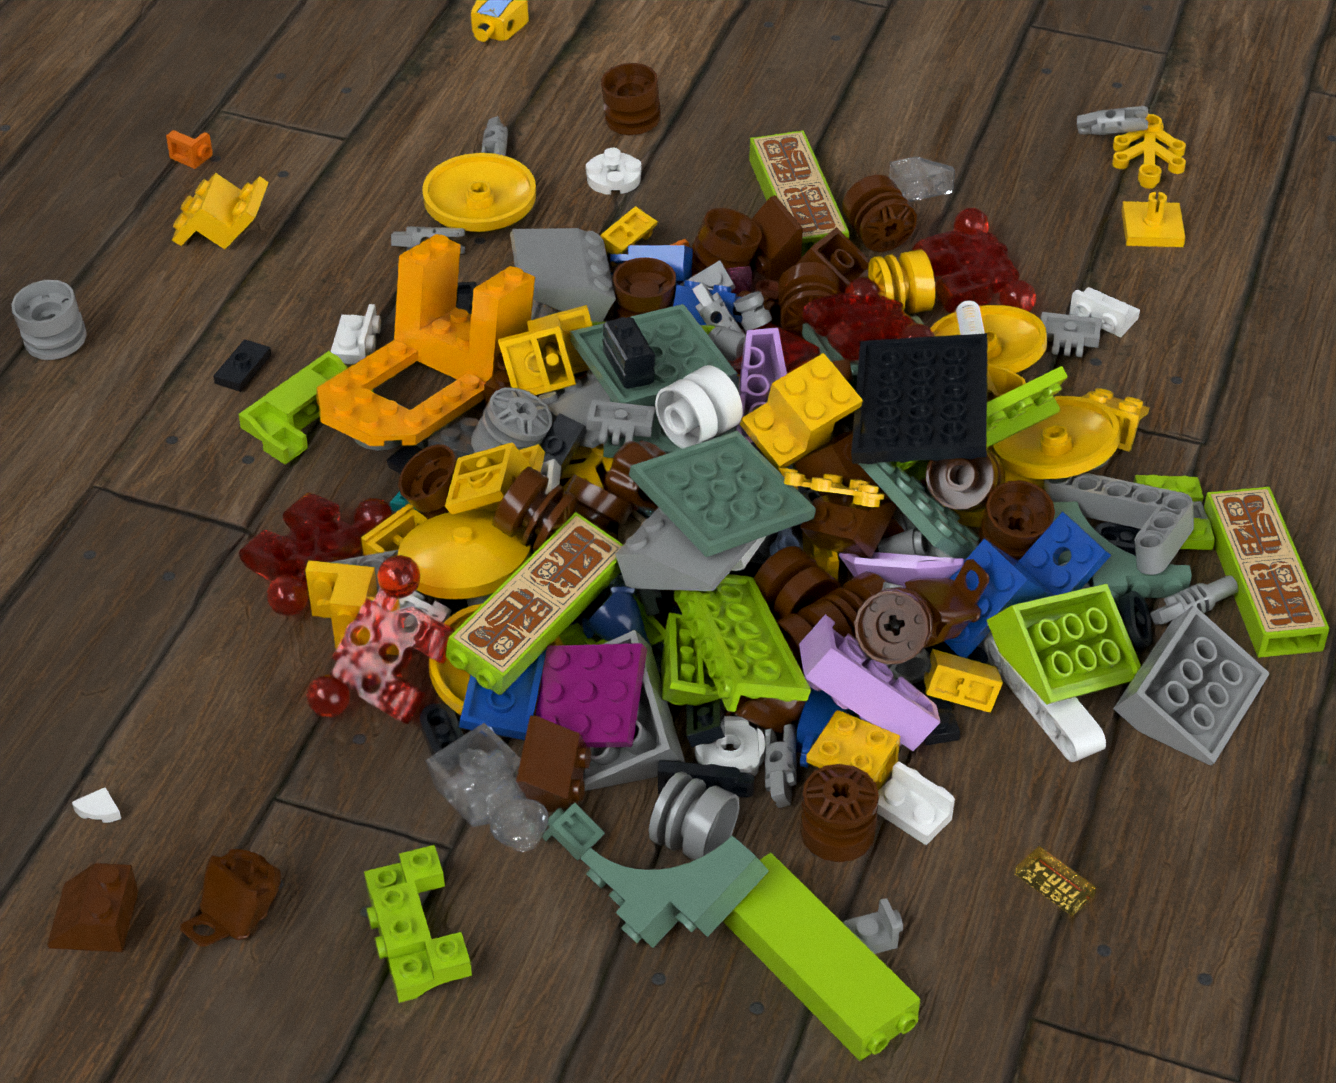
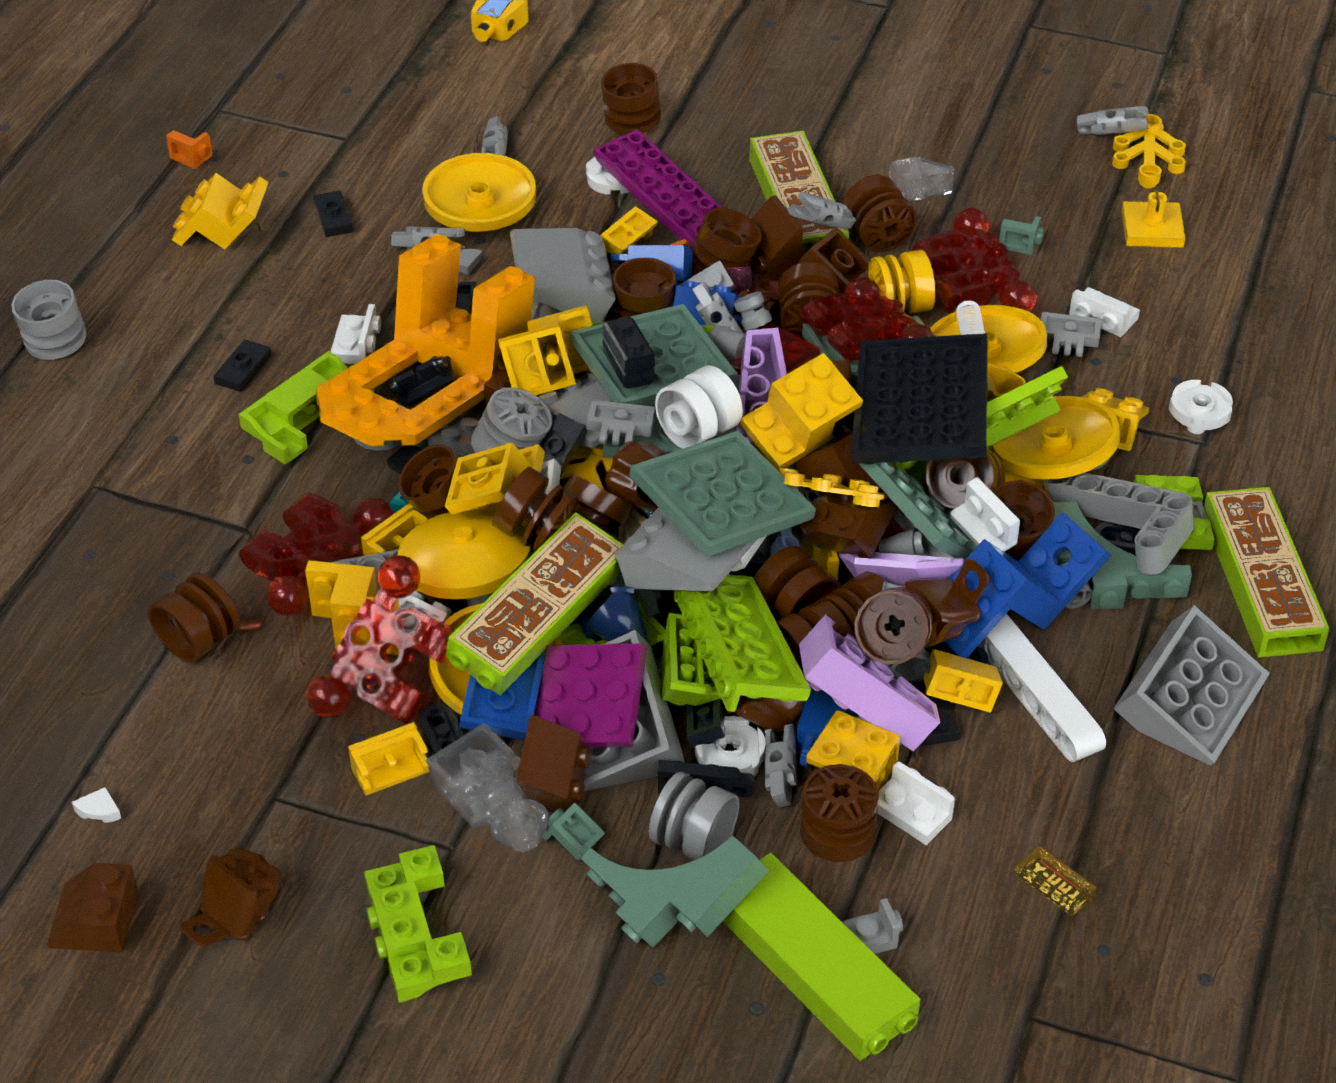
lime slope [986,584,1141,705] -> none
black plate [1118,591,1153,651] -> none
light grey hinge [1150,575,1238,625] -> none
none -> reddish brown wheel [148,572,240,663]
none -> copper piece [239,619,264,633]
none -> black plate [313,190,353,237]
none -> yellow hinge [348,722,431,796]
none -> black hinge [389,356,455,407]
none -> light grey tile [459,249,483,275]
none -> magenta plate [593,129,723,248]
none -> light grey hinge [788,191,856,229]
none -> white bracket [950,477,1020,551]
none -> sand green bracket [999,216,1044,255]
none -> white plate [1169,380,1233,434]

